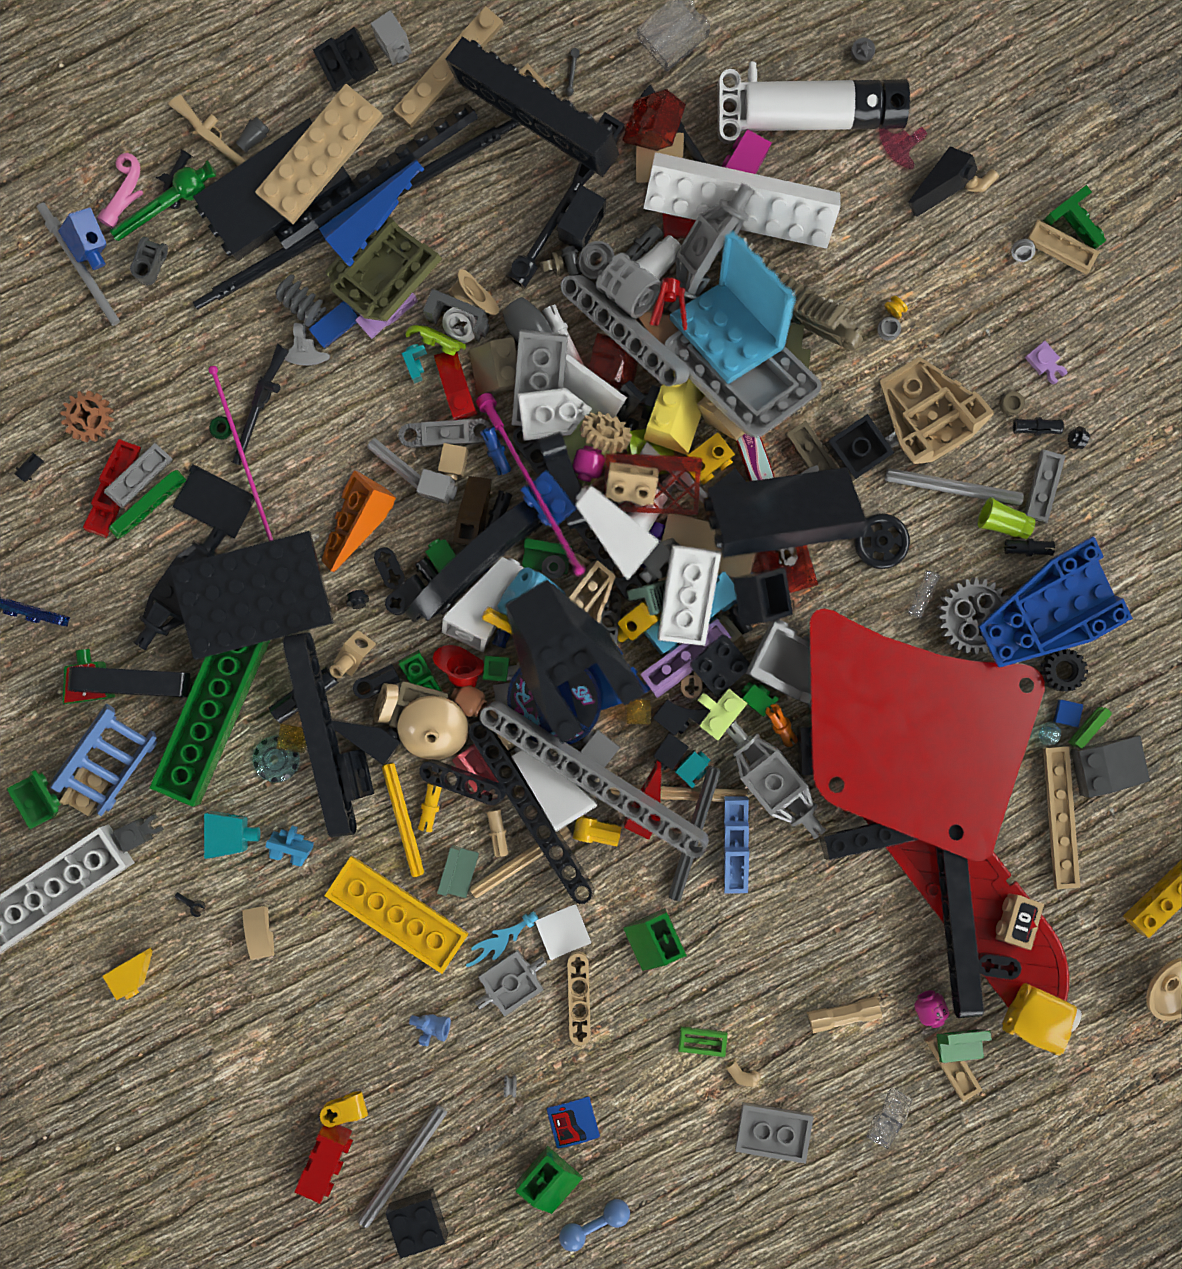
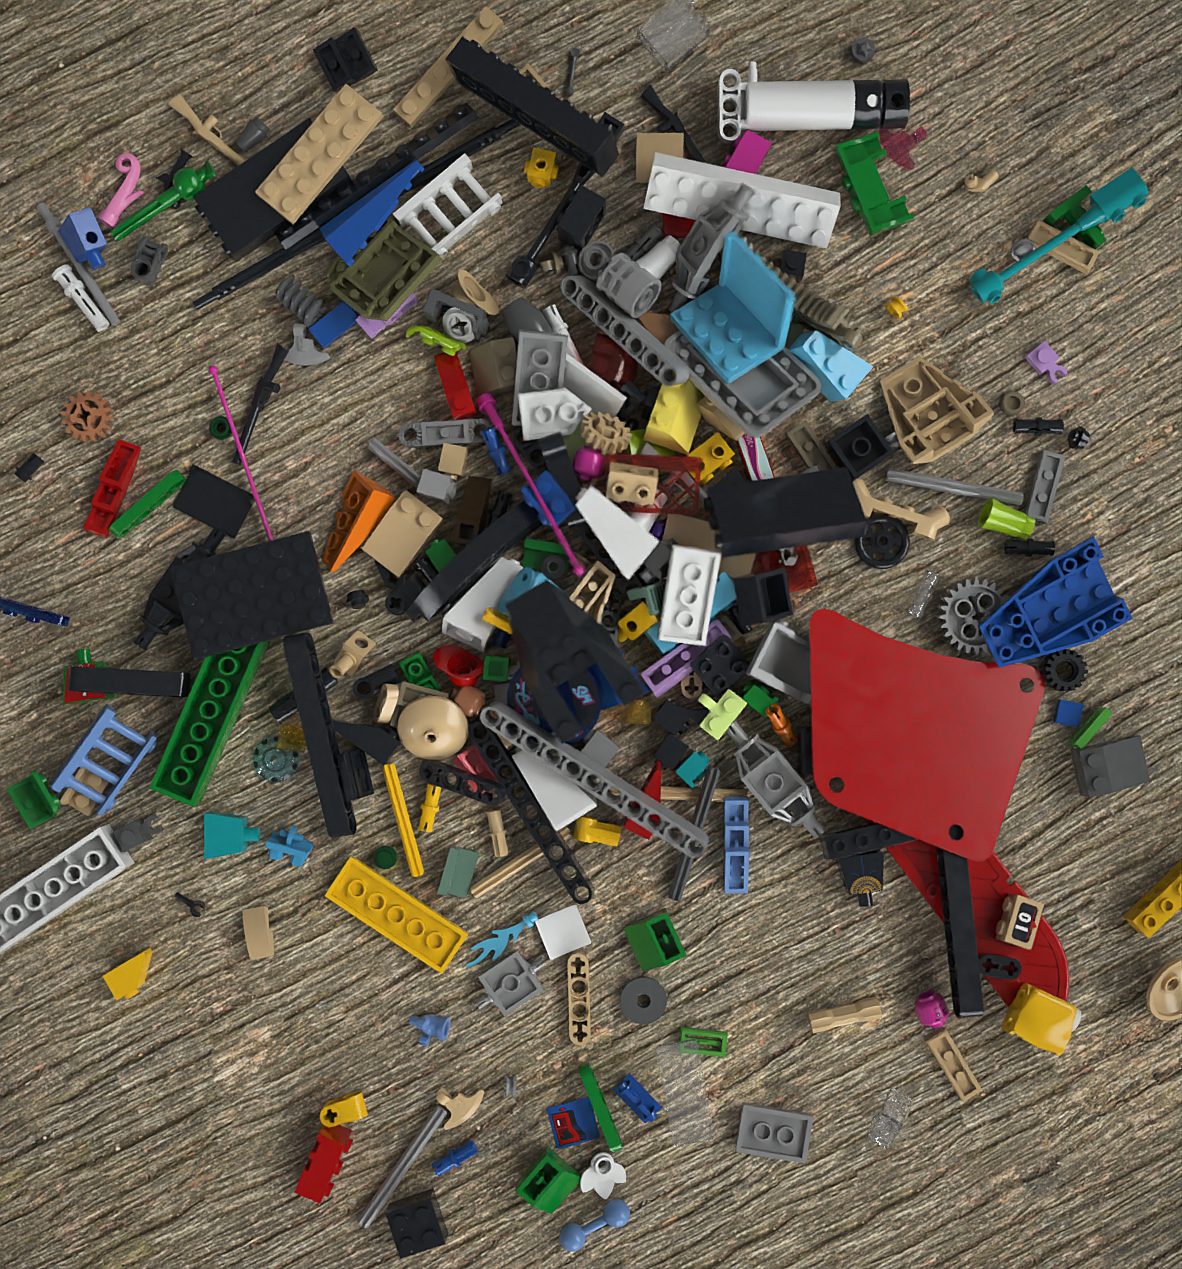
light grey tile [104,443,172,508] -> none
light grey brick [371,10,412,66] -> none
teal bracket [402,344,427,384] -> none
clear red slope [622,89,686,151] -> none
red plant [649,278,687,330] -> none
tan arm [726,1060,761,1088] -> none
light grey plate [877,317,901,341] -> none
black slope [908,146,978,217] -> none
panel [937,1029,992,1063] -> none
clear light blue plate [1039,722,1061,745] -> none
tan plate [1043,746,1080,889] -> none
none -> white pin [52,264,110,332]
none -> tan slope [362,490,443,578]
none -> dark green plate [373,845,397,869]
none -> white fence [393,153,502,258]
none -> blue axle [432,1141,478,1177]
none -> tan piece [435,1087,484,1130]
none -> yellow brick [524,147,559,188]
none -> green beam [578,1062,623,1153]
none -> white plate [580,1152,626,1199]
none -> blue hinge [613,1073,662,1124]
none -> dark grey tile [620,976,667,1025]
none -> clear piece [656,1039,714,1146]
none -> black brick [779,250,807,283]
none -> medium azure wedge [788,330,874,402]
none -> green bracket [834,131,914,236]
none -> black torso [836,849,884,907]
none -> tan plate [853,479,950,541]
none -> teal bar [970,167,1149,304]

